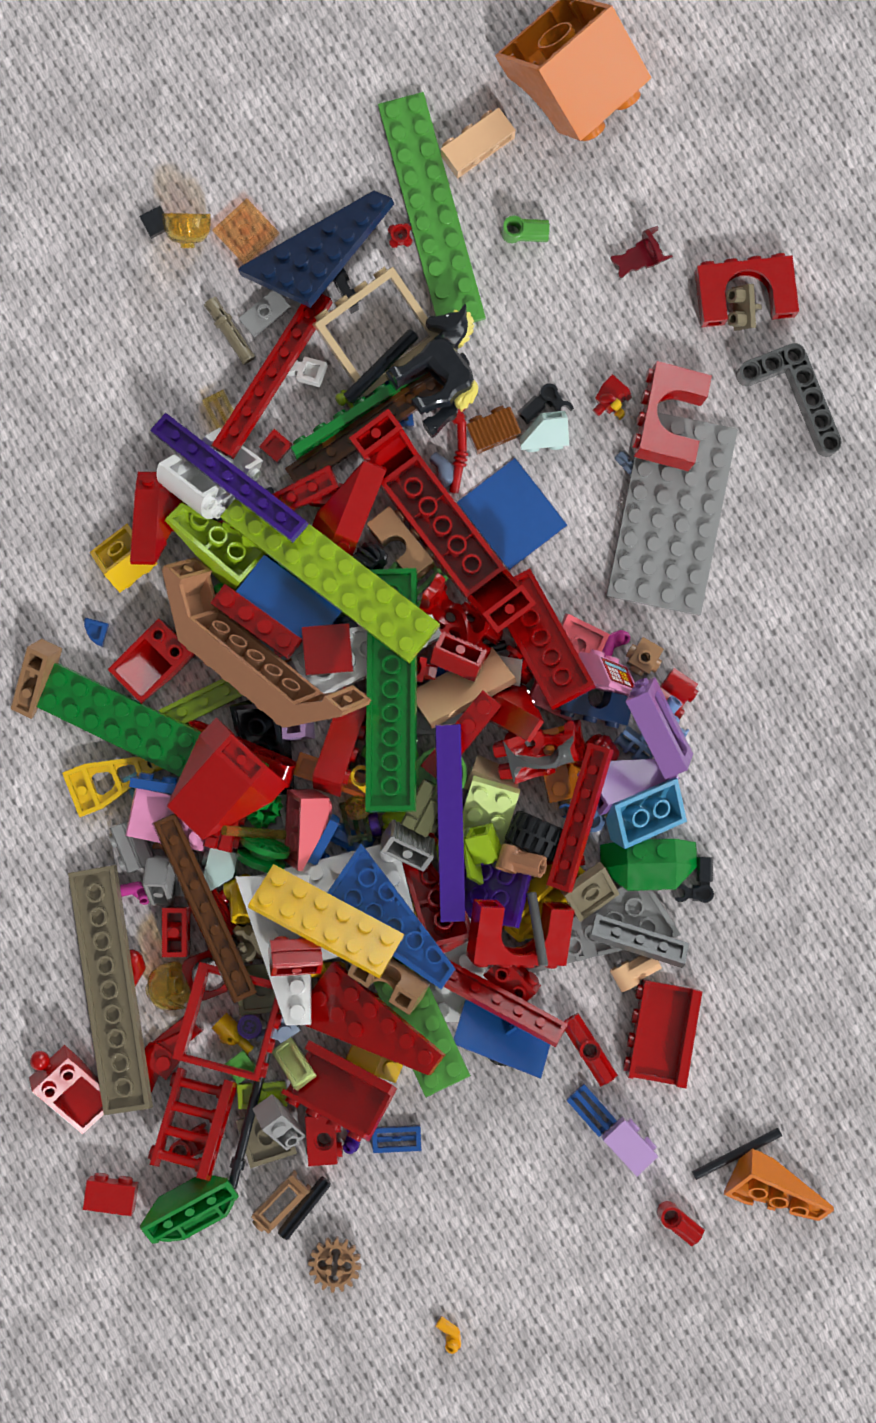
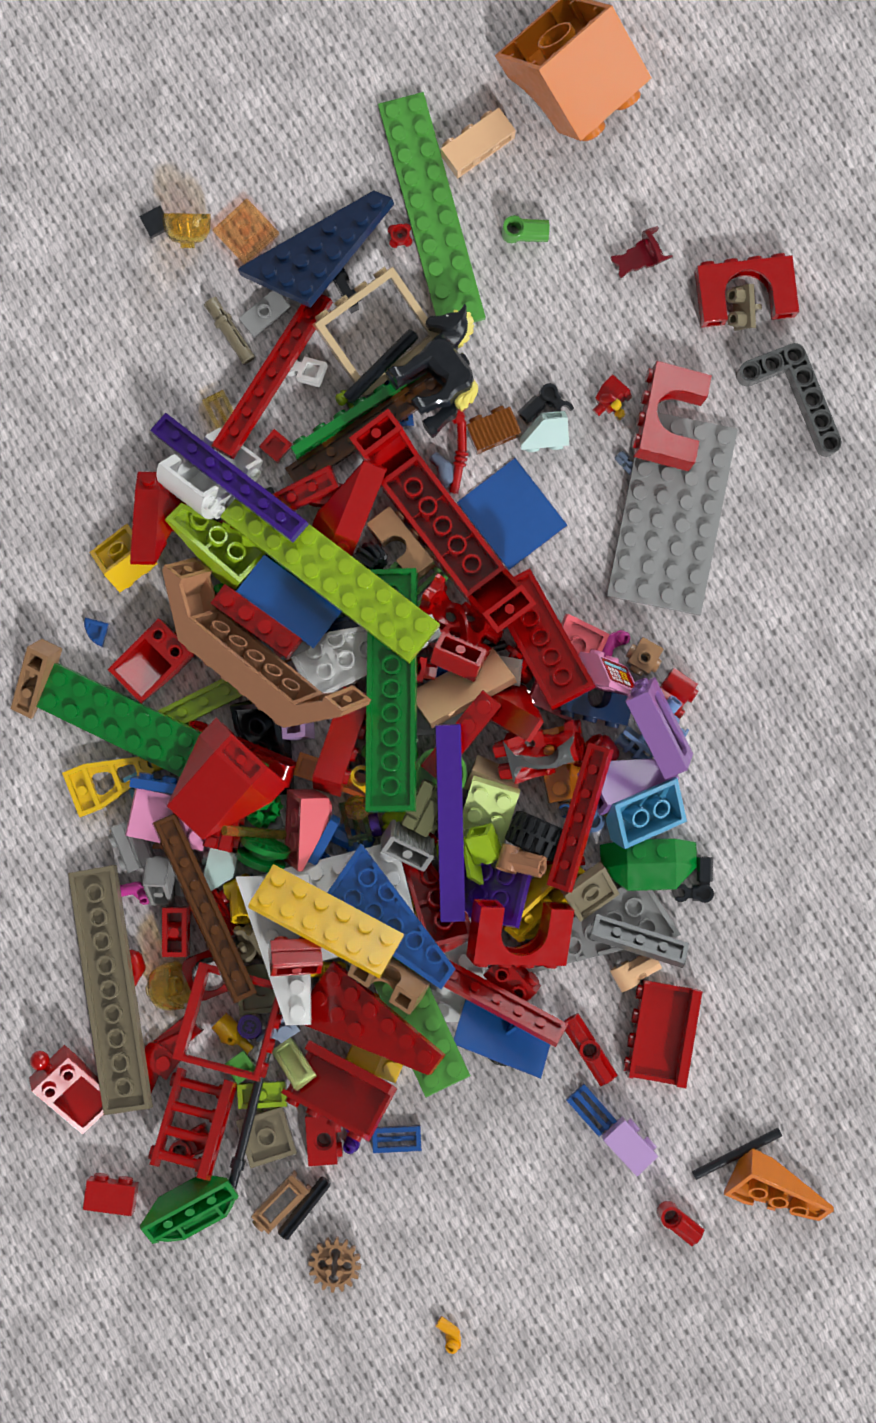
light grey slope [252,1094,306,1150] -> none
red piece [302,623,353,675] -> none
dark grey bar [527,892,548,967] -> none

